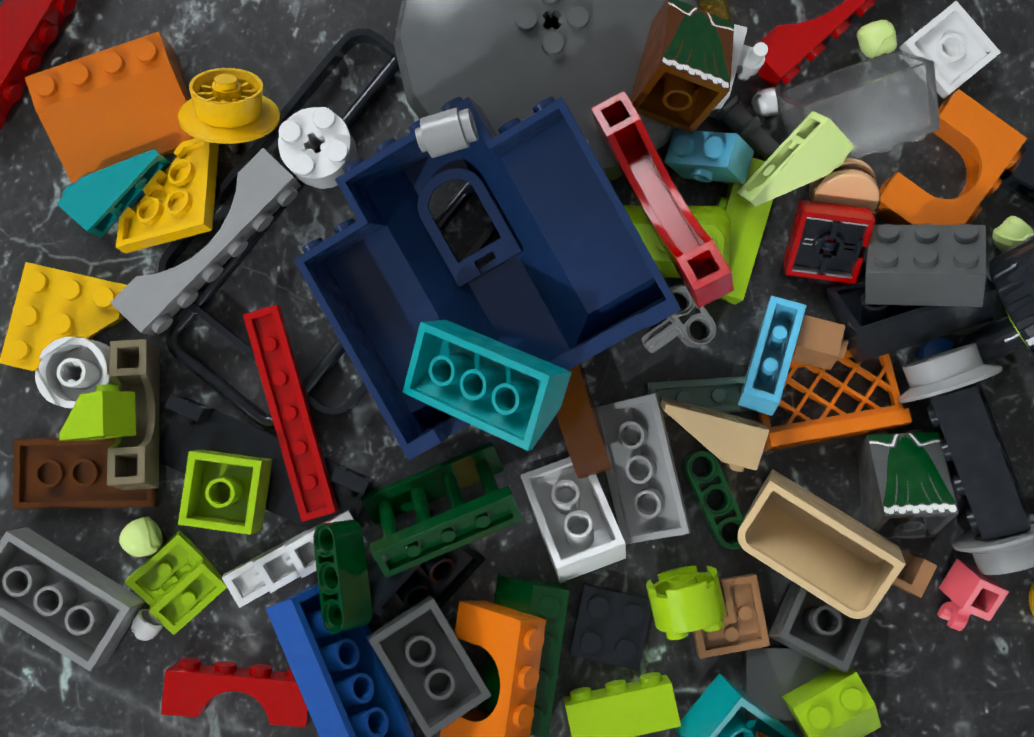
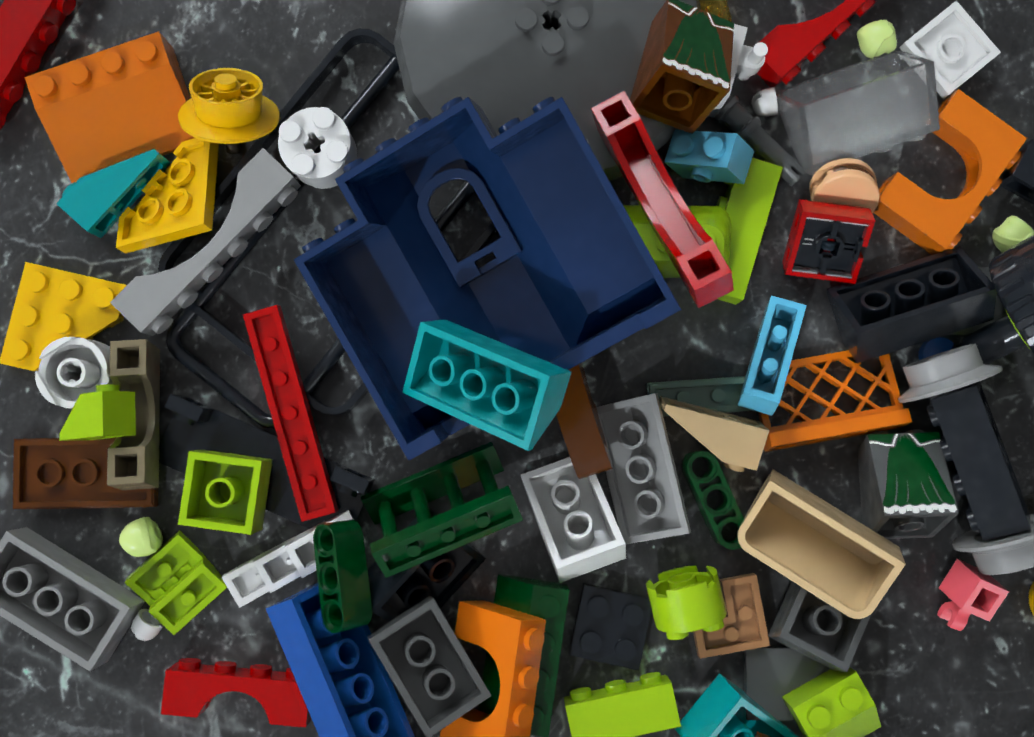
light grey brick [415,107,478,158] -> none
light grey beam [641,285,716,353] -> none
yellowish green slope [736,111,855,207] -> none
medium nougat brick [792,315,848,370] -> none
dark grey brick [865,224,987,307] -> none
medium nougat panel [892,549,937,598] -> none

